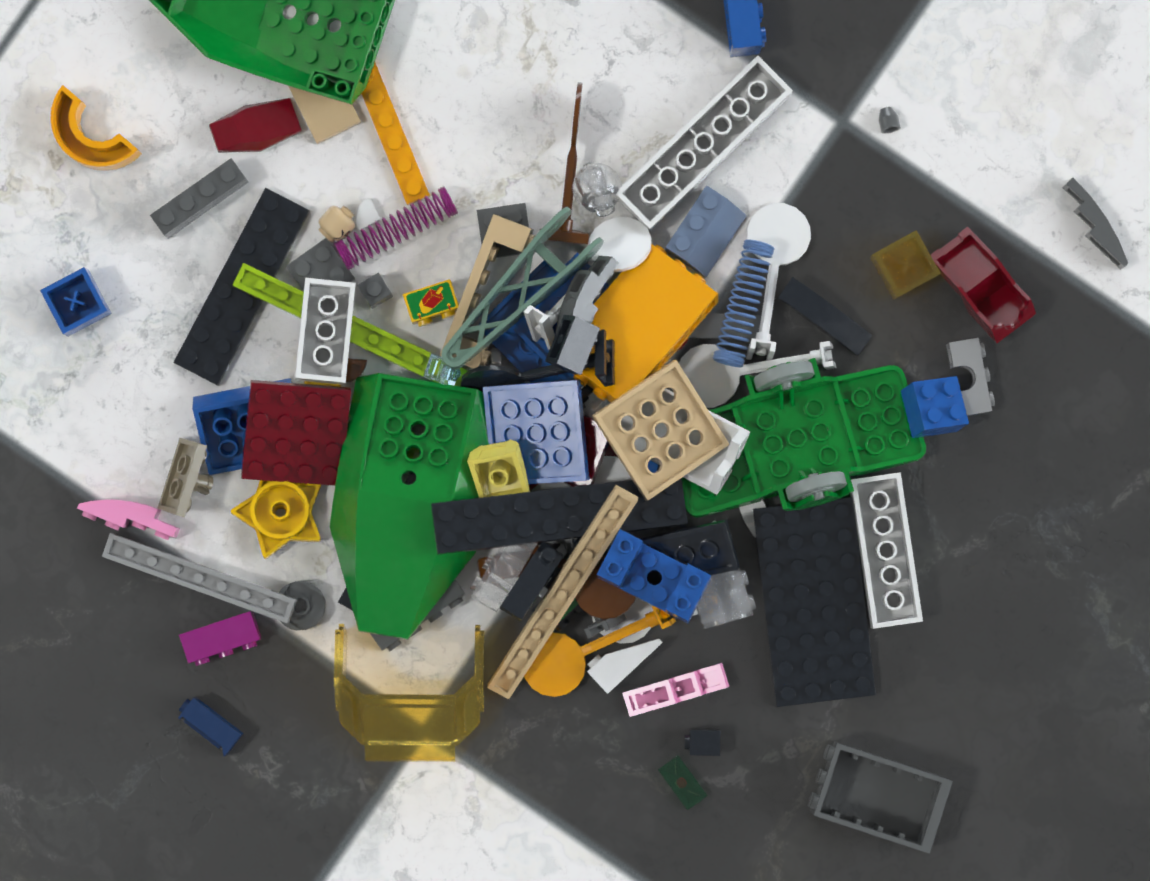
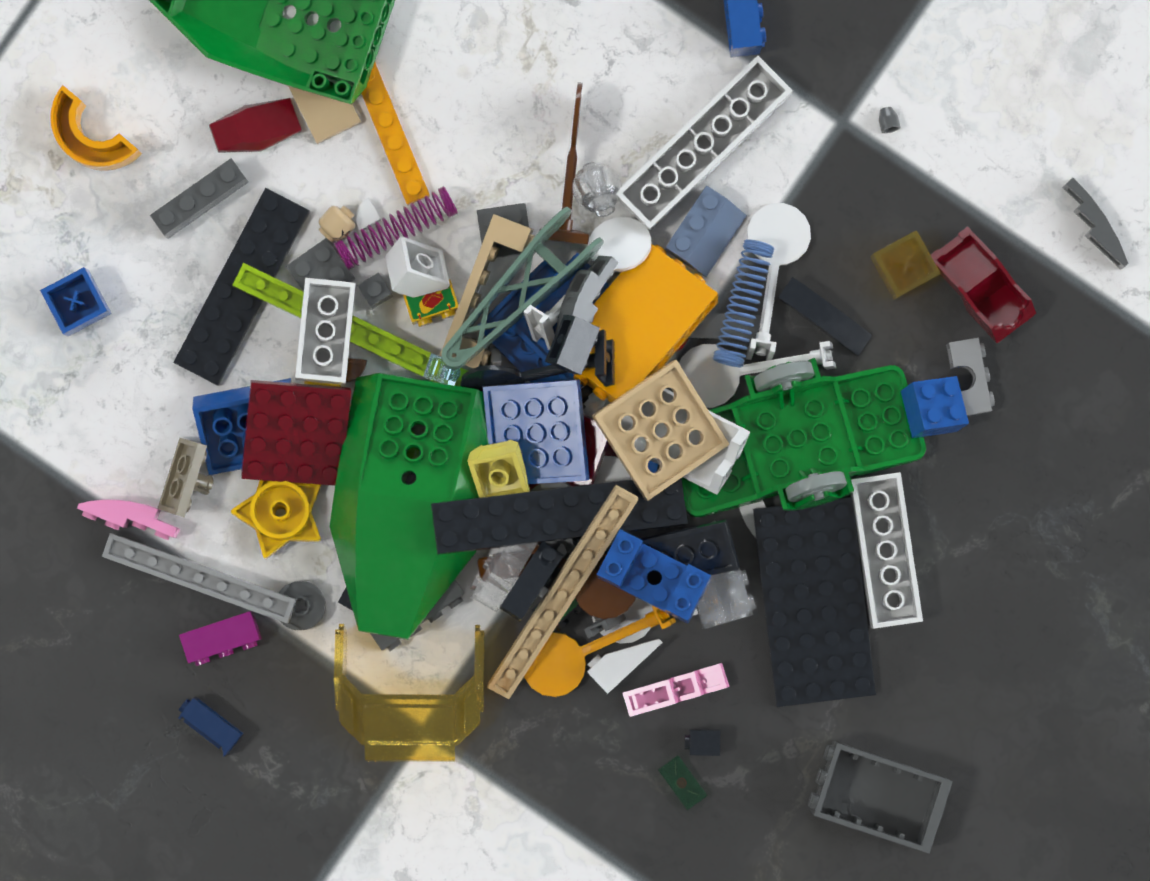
none -> white slope [385,236,450,298]

